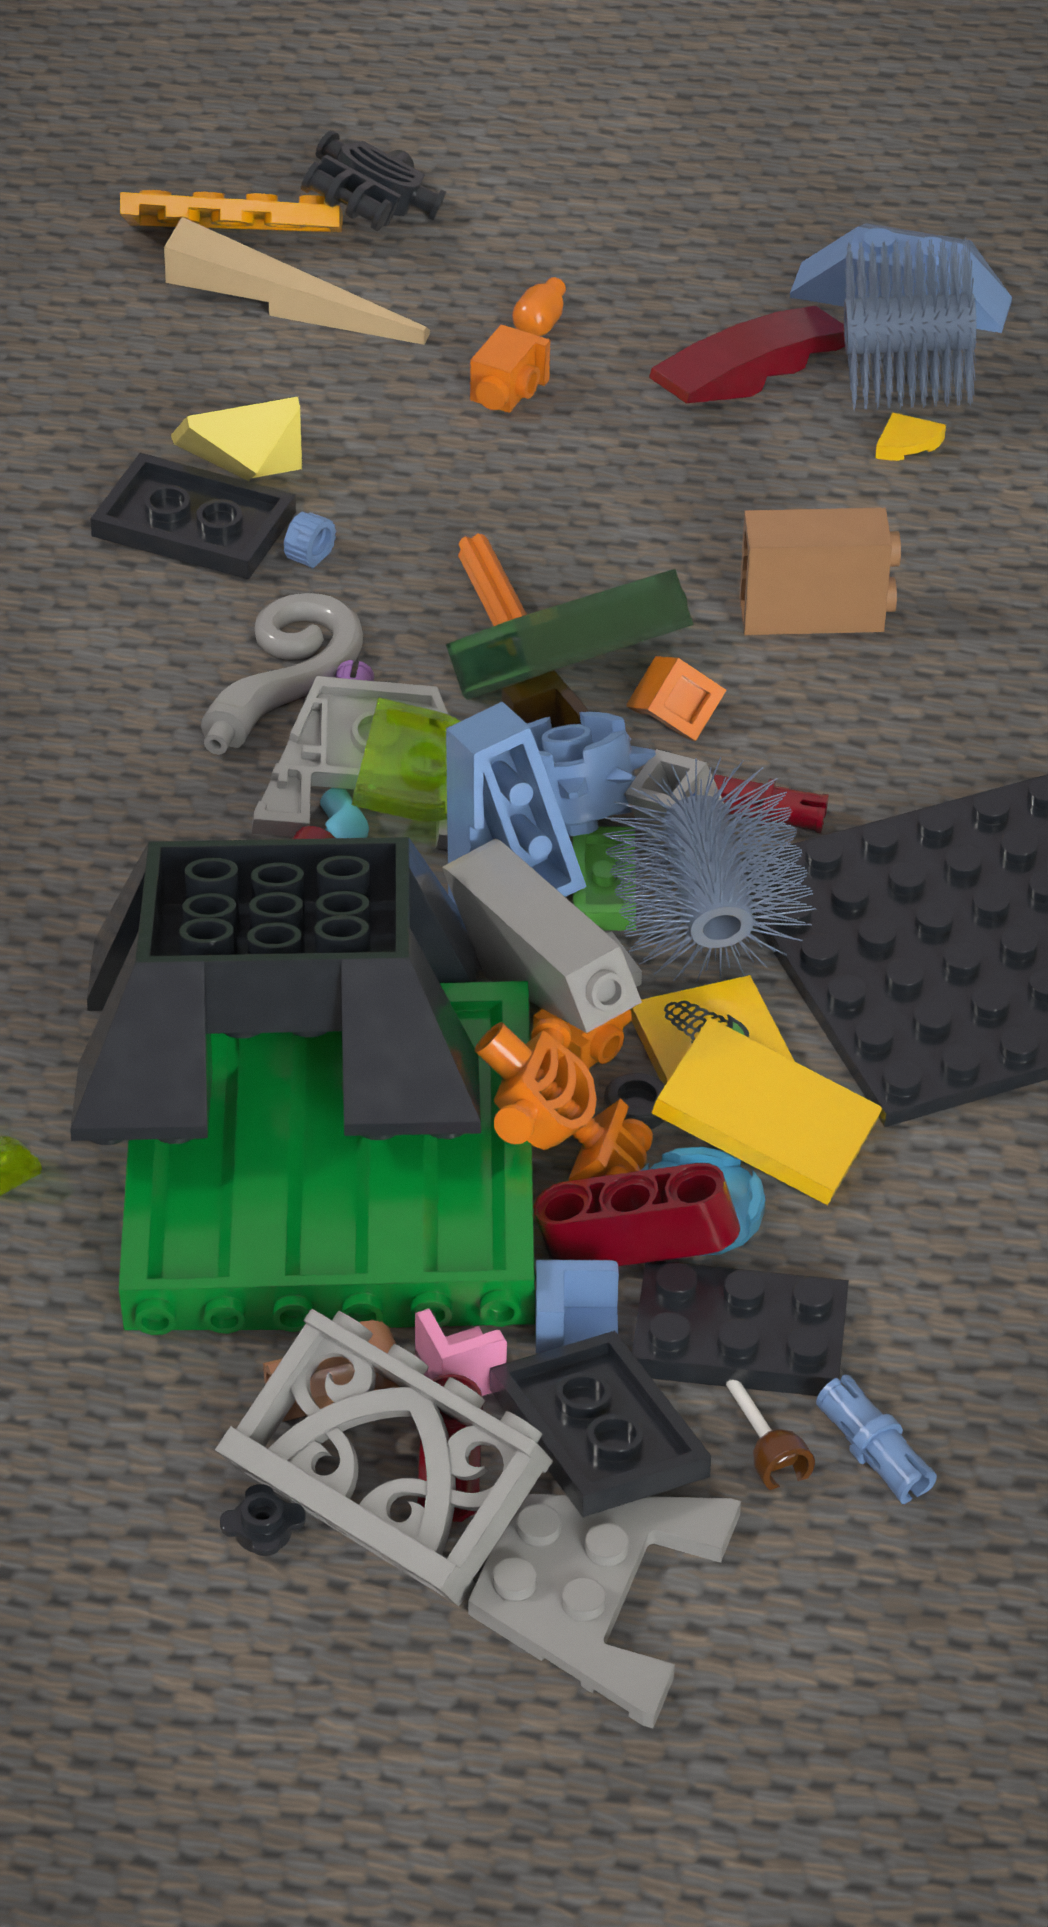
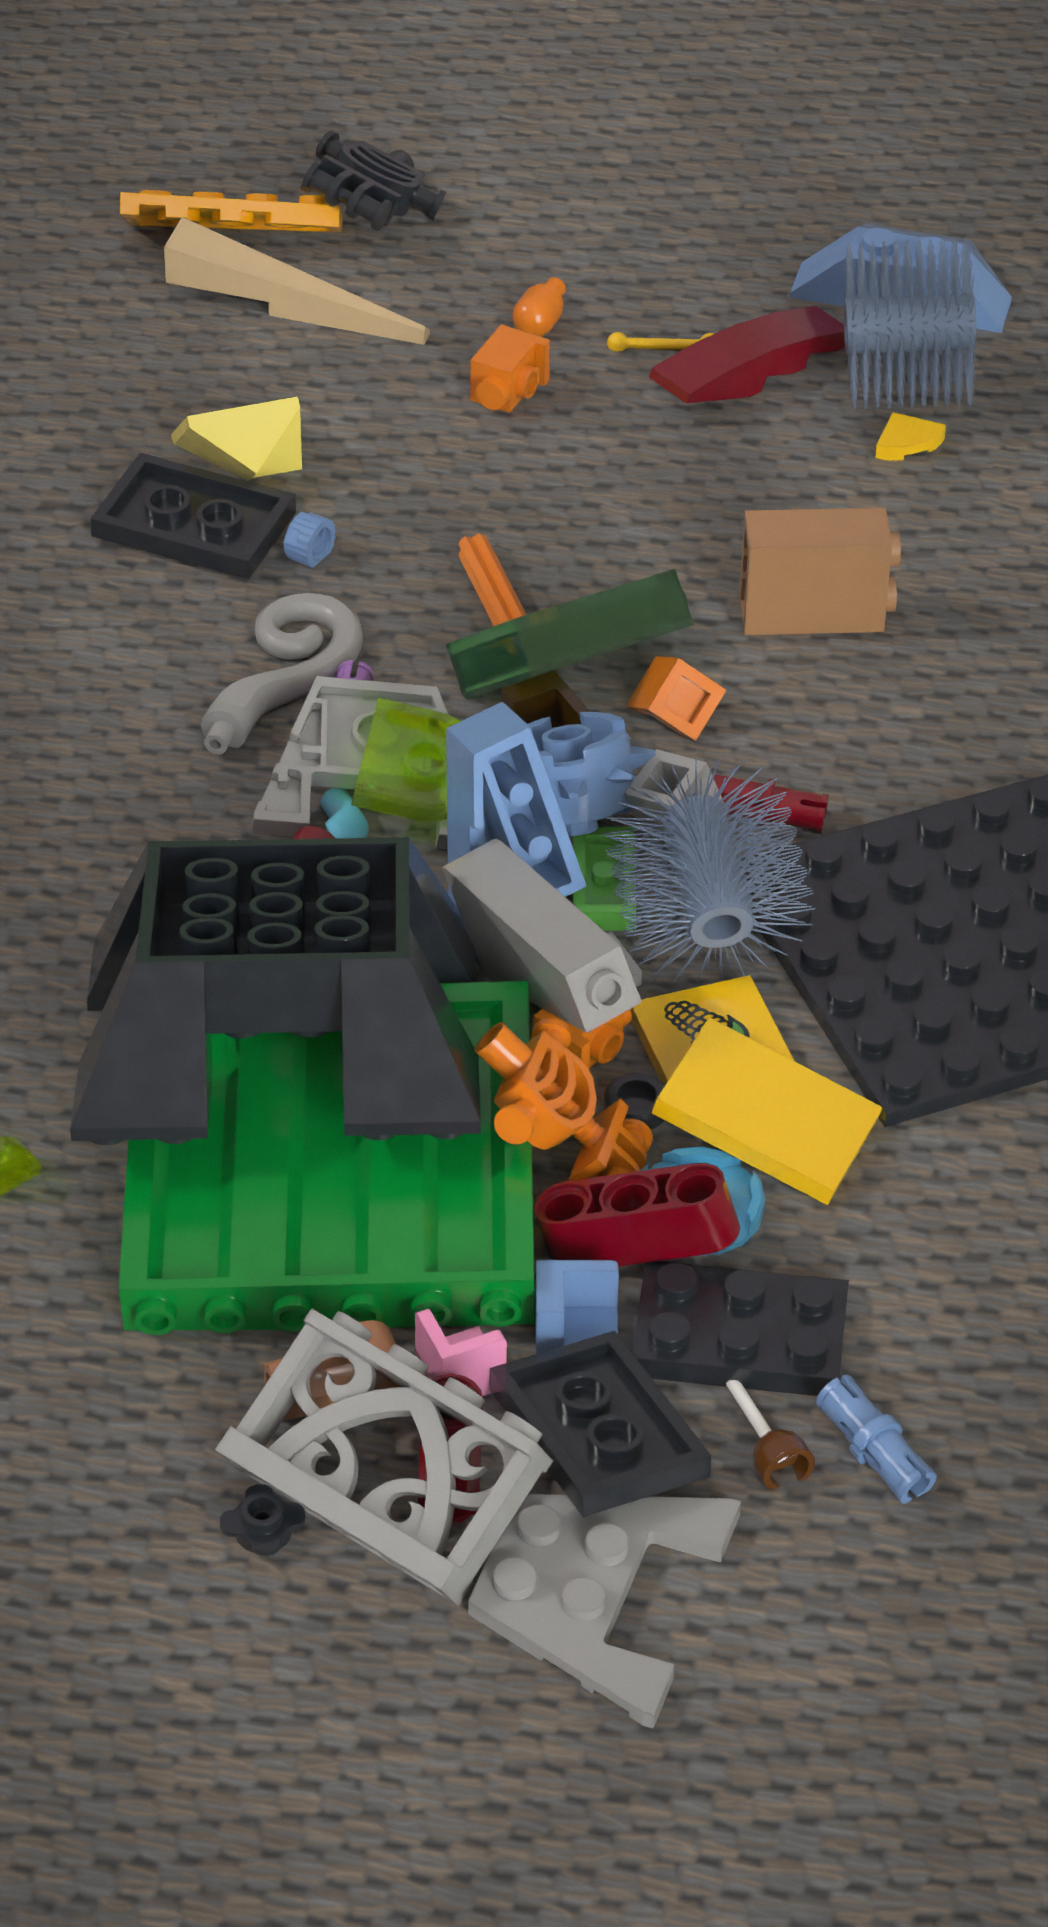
none -> yellow hinge [607,332,714,352]

